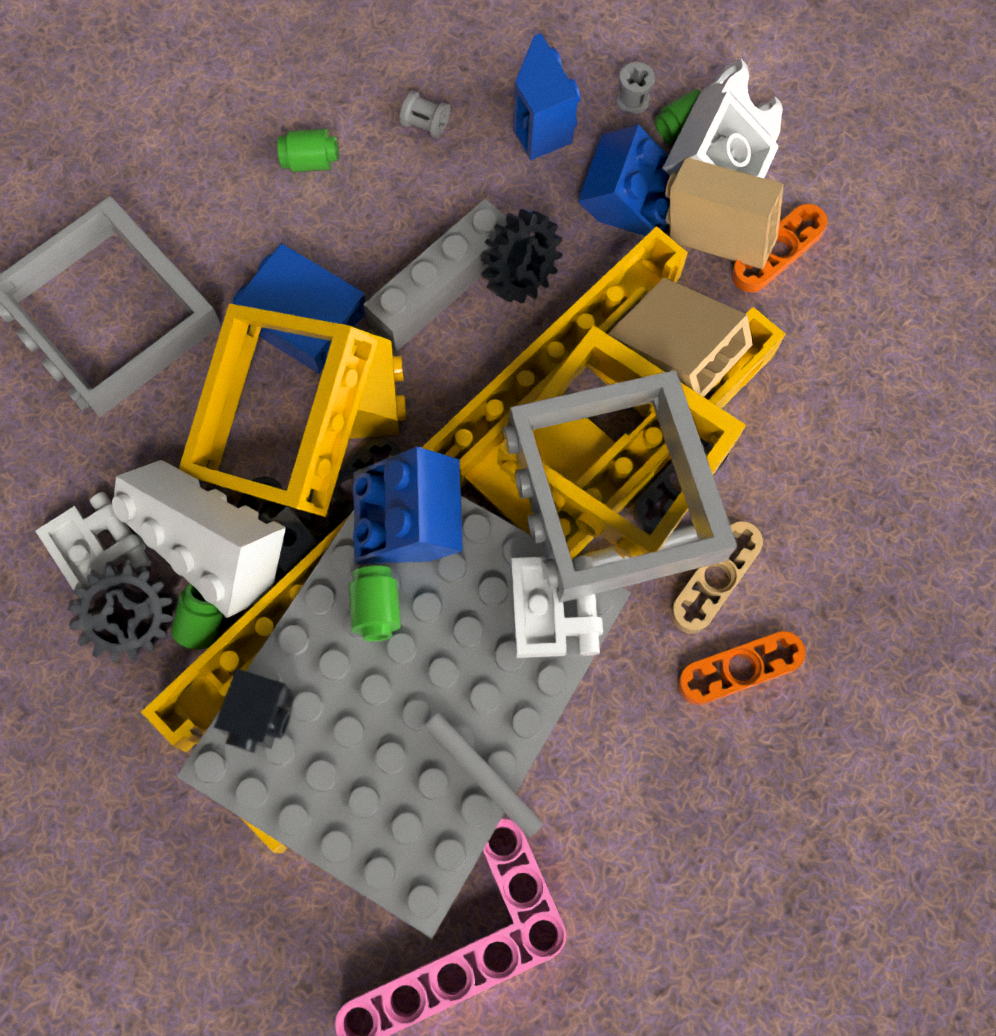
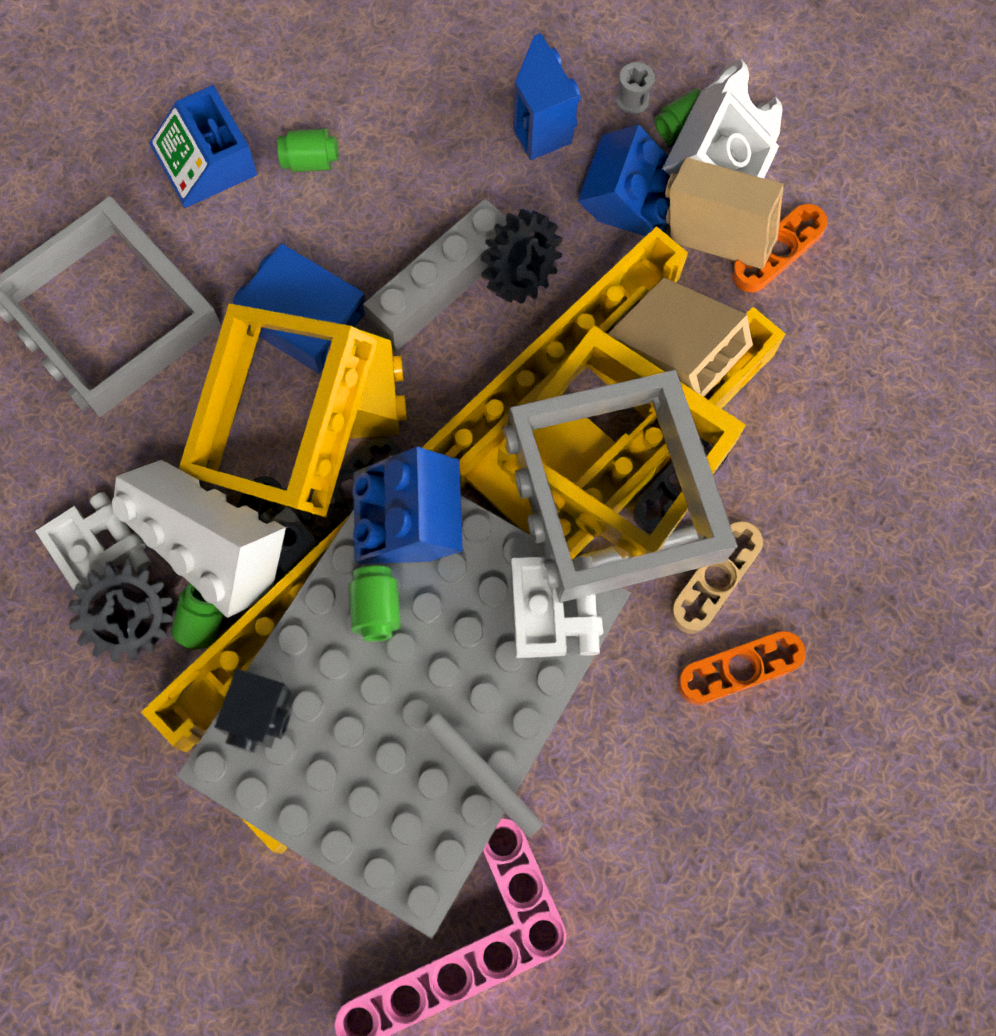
light grey bush [400,90,451,139] -> none
none -> blue slope [149,85,258,209]

